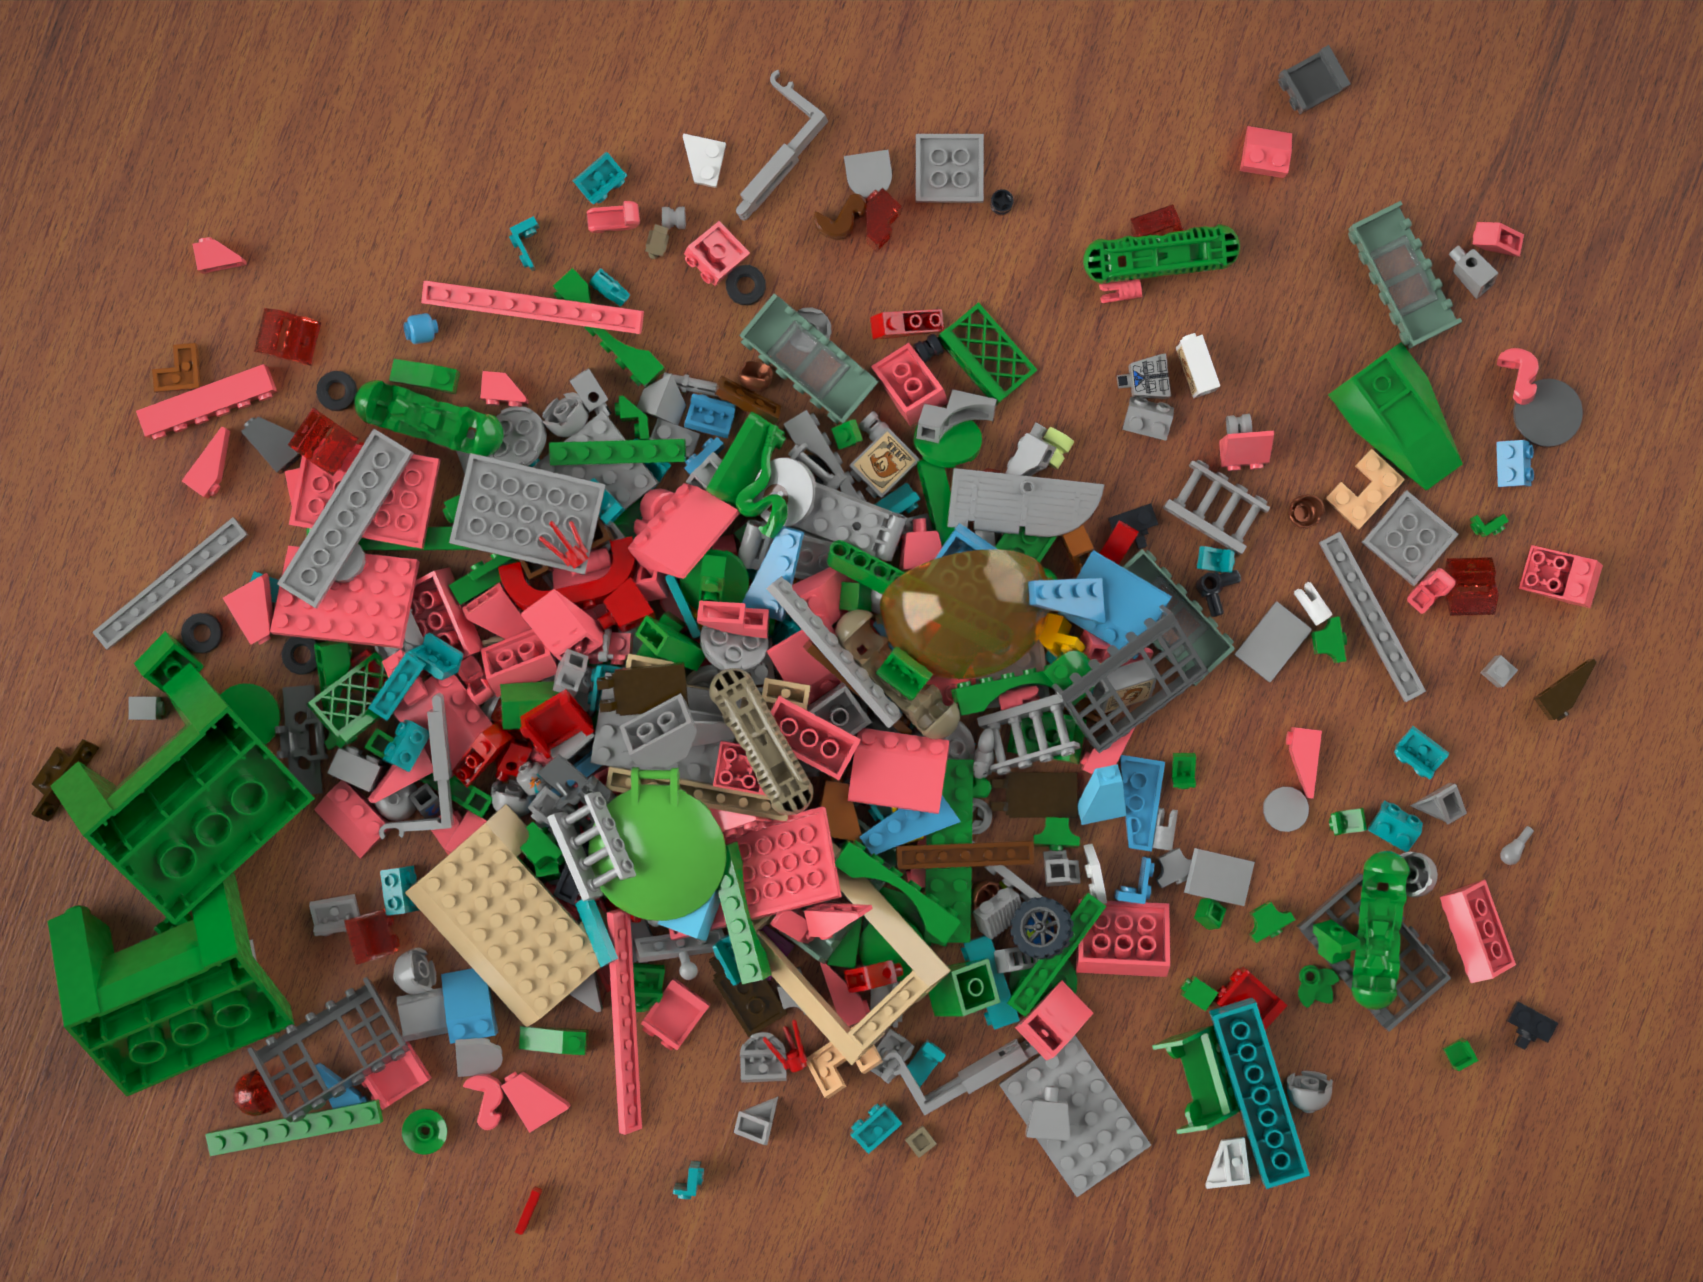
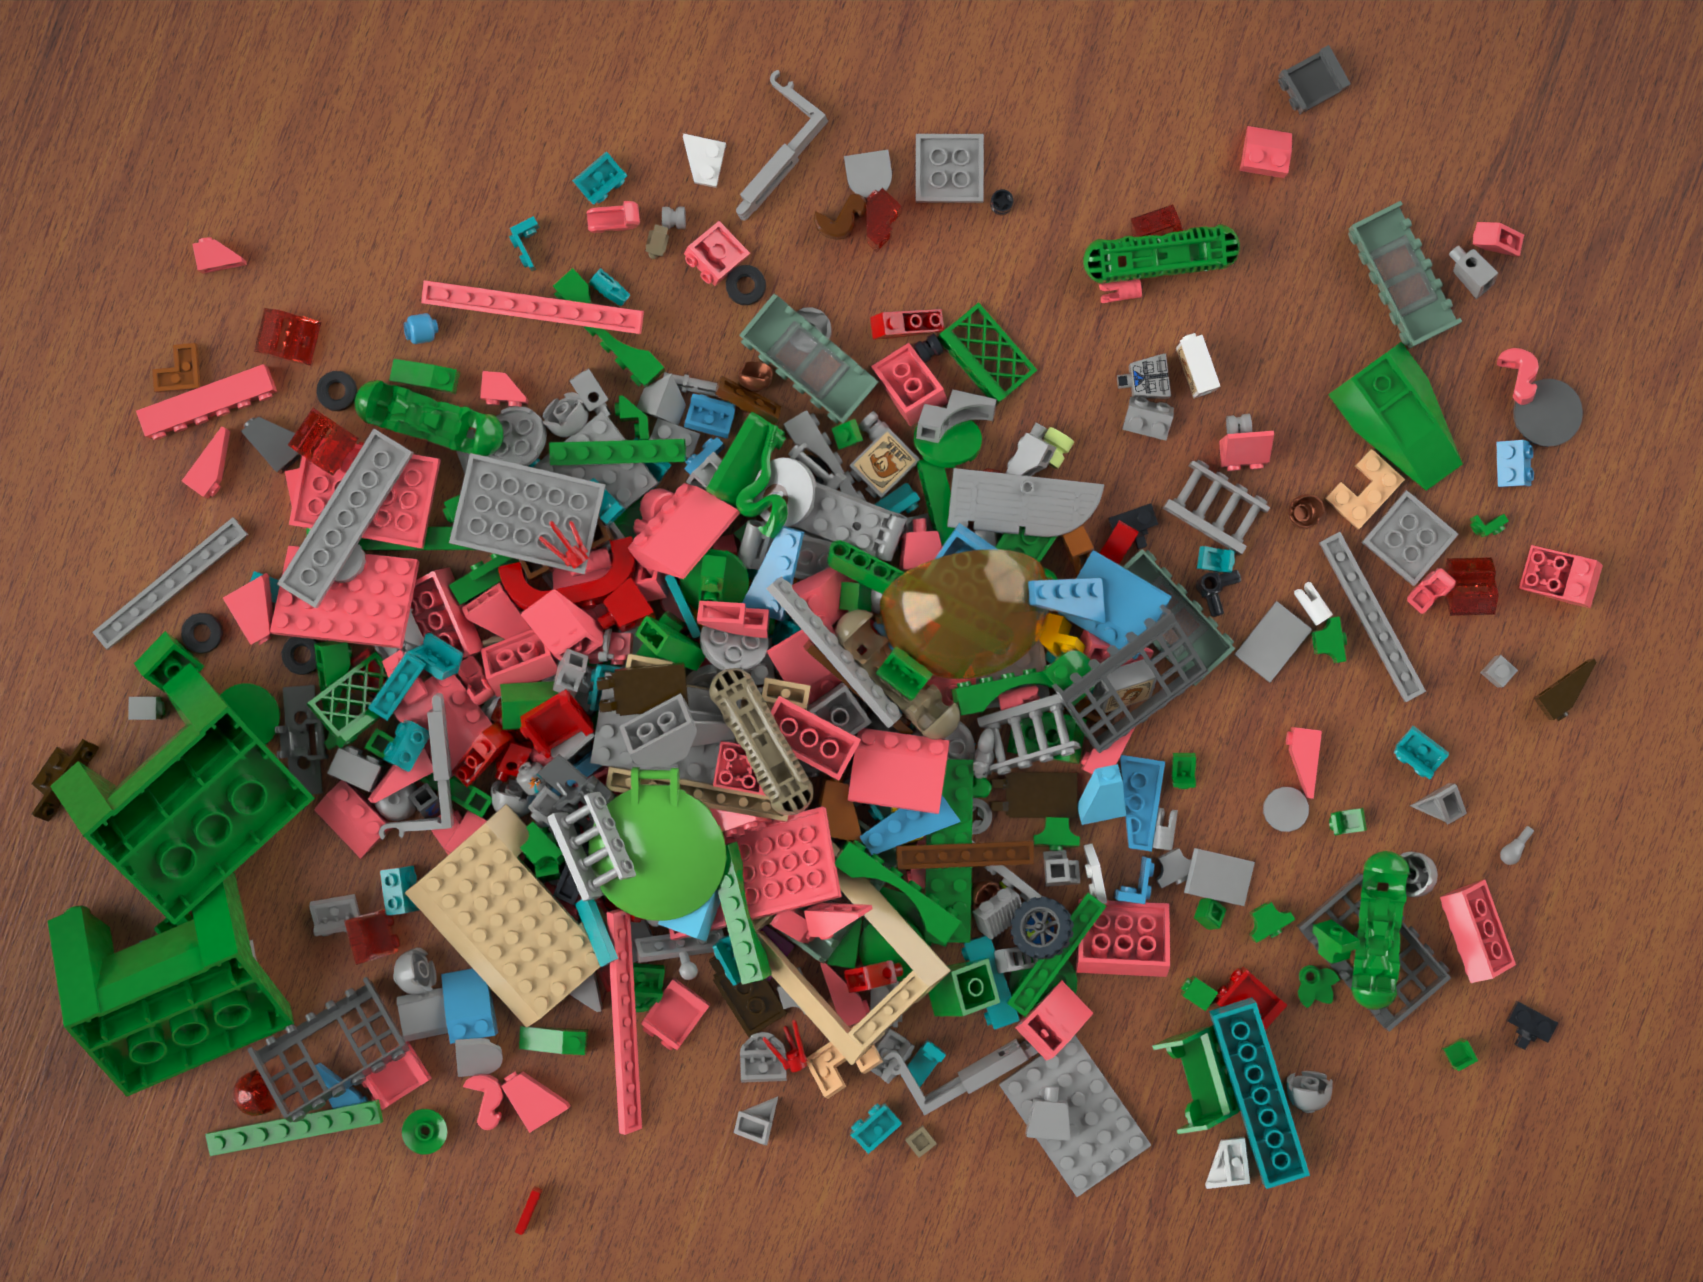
teal bracket [673,1161,704,1199] -> none
teal bracket [1368,801,1423,852] -> none

